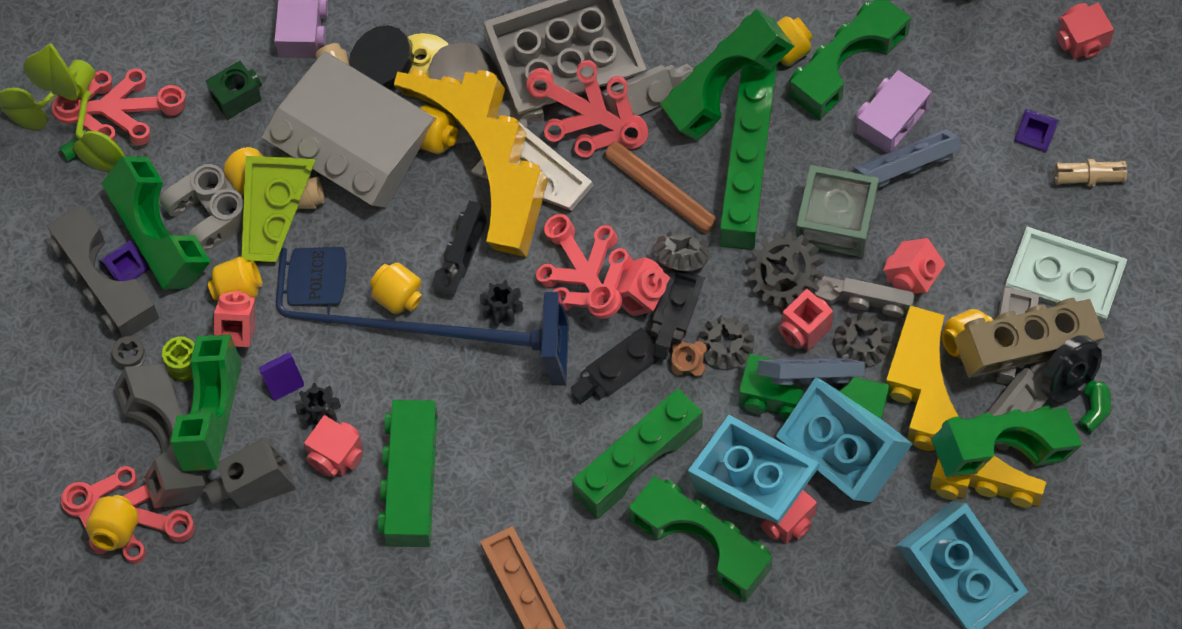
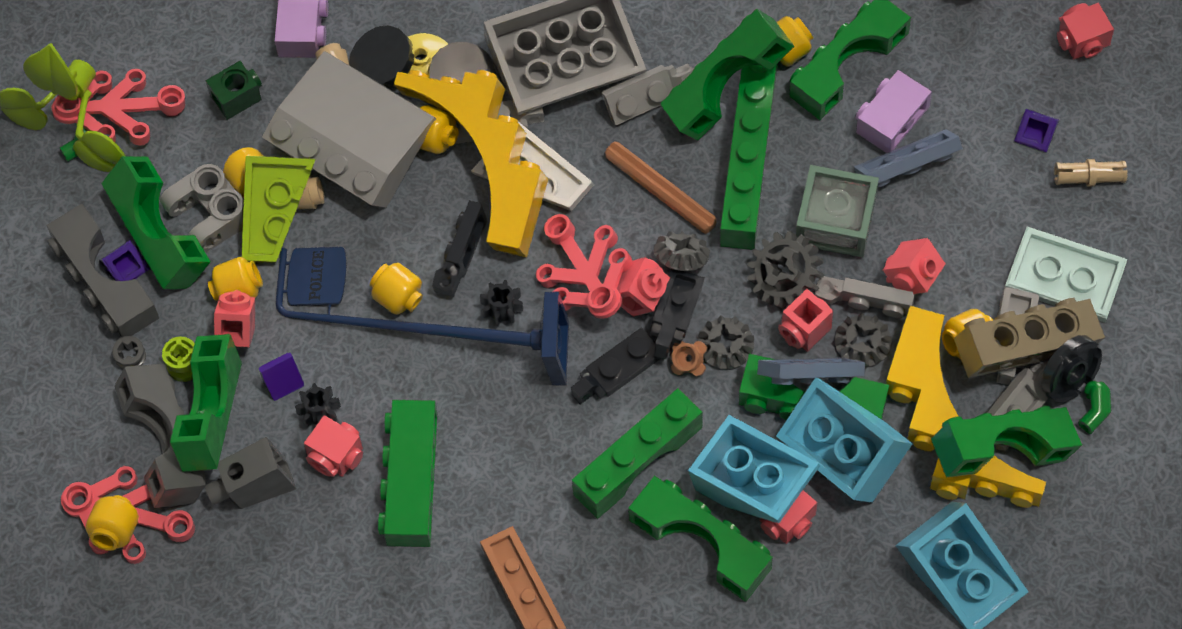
coral plant [527,60,648,157] -> none

